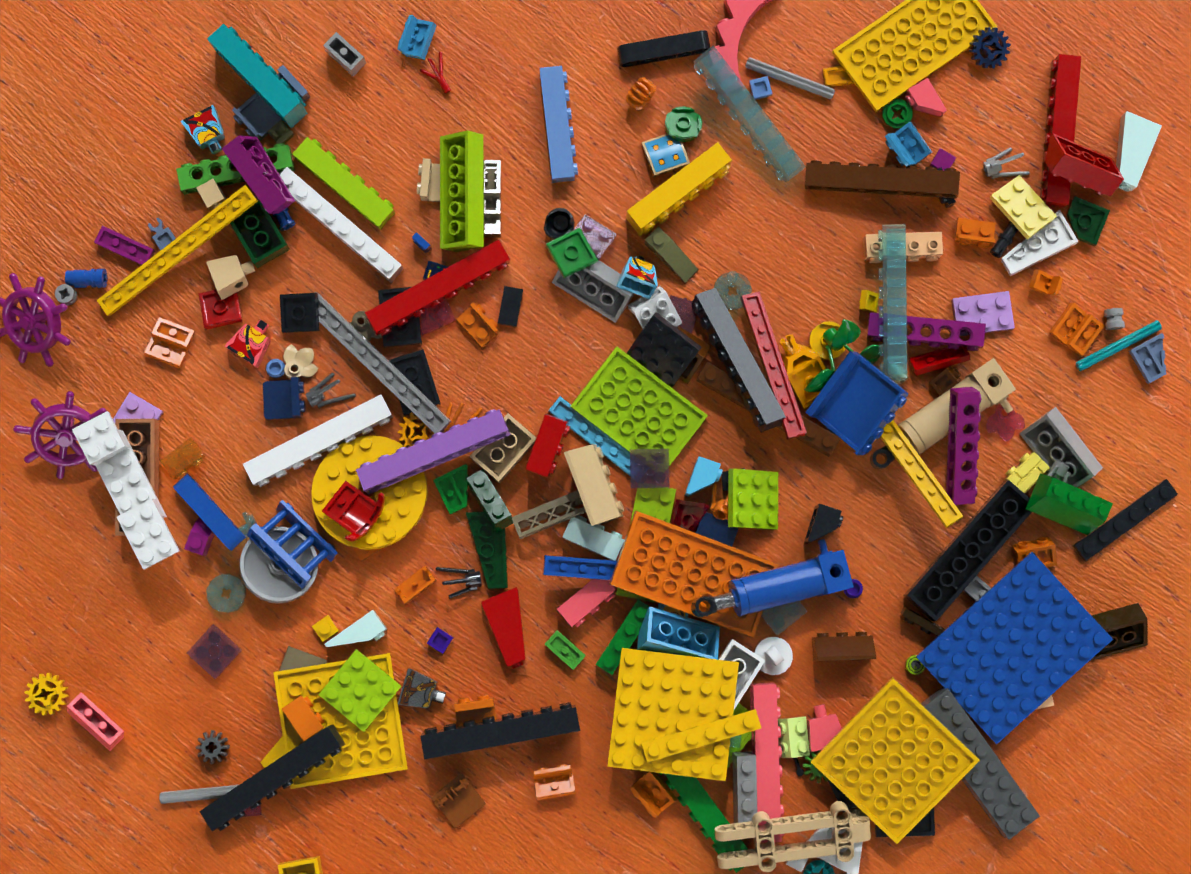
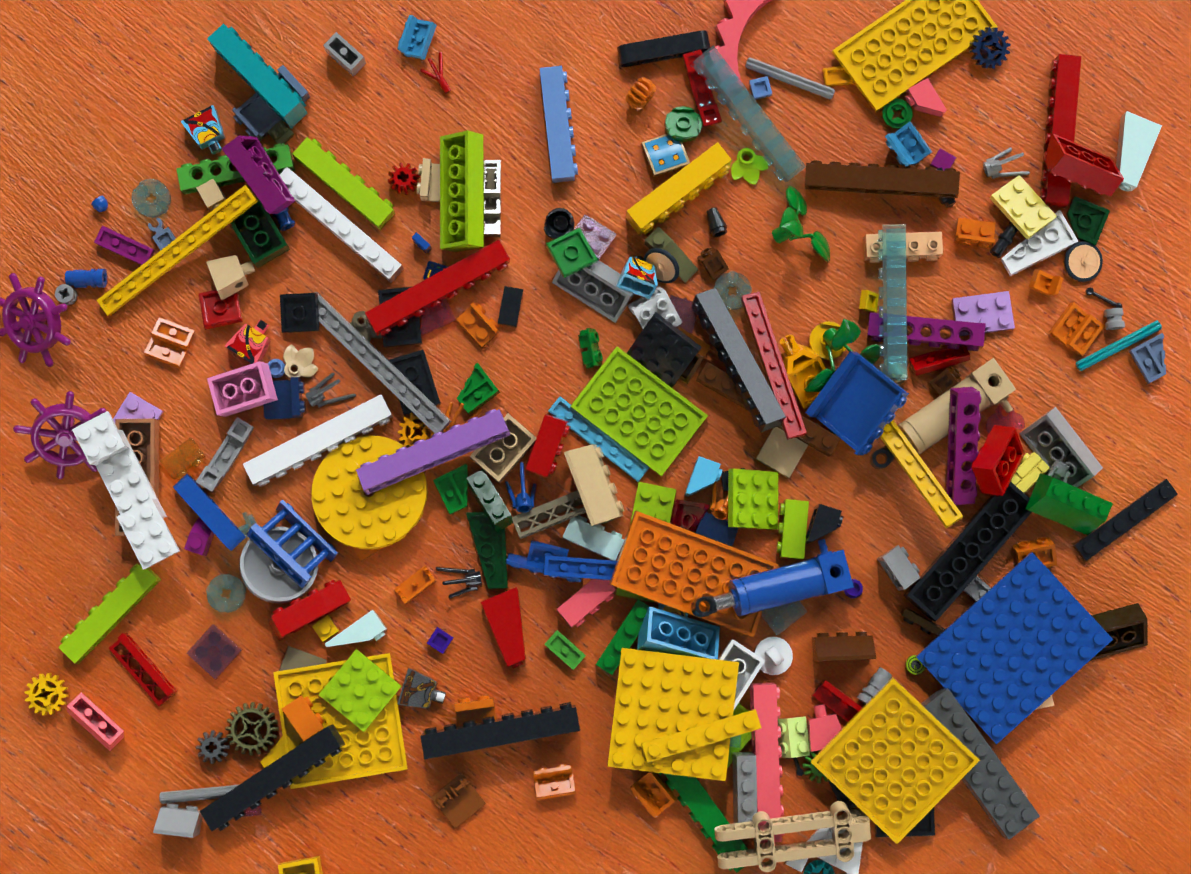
red piece [322,480,385,541] -> none
plate [630,448,670,488] -> none
none -> lime brick [58,563,162,664]
none -> blue hinge [91,195,108,212]
none -> red fence [109,633,177,707]
none -> clear light blue plate [132,179,171,218]
none -> light grey slope [153,803,202,838]
none -> light grey slope [196,417,254,492]
none -> bright pink brick [207,361,278,417]
none -> olive gear [225,702,279,755]
none -> red wedge [268,579,351,641]
none -> red gear [388,163,420,195]
none -> green wing [457,363,500,415]
none -> blue plant [505,462,537,513]
none -> blue bracket [506,540,582,582]
none -> green hinge [578,328,603,369]
none -> light nougat wheel [644,248,680,283]
none -> red slope [683,49,722,127]
none -> reddish brown bracket [697,247,729,280]
none -> black cone [706,208,727,237]
none -> lime plate [731,148,768,185]
none -> tan tile [756,427,808,478]
none -> green plant [772,185,830,263]
none -> lime brick [776,499,809,560]
none -> red fence [812,680,863,722]
none -> light grey axle [857,667,892,705]
none -> light grey slope [877,545,920,591]
none -> red brick [972,425,1025,496]
none -> light nougat wheel [1064,241,1103,282]
none -> black hinge [1085,287,1122,308]

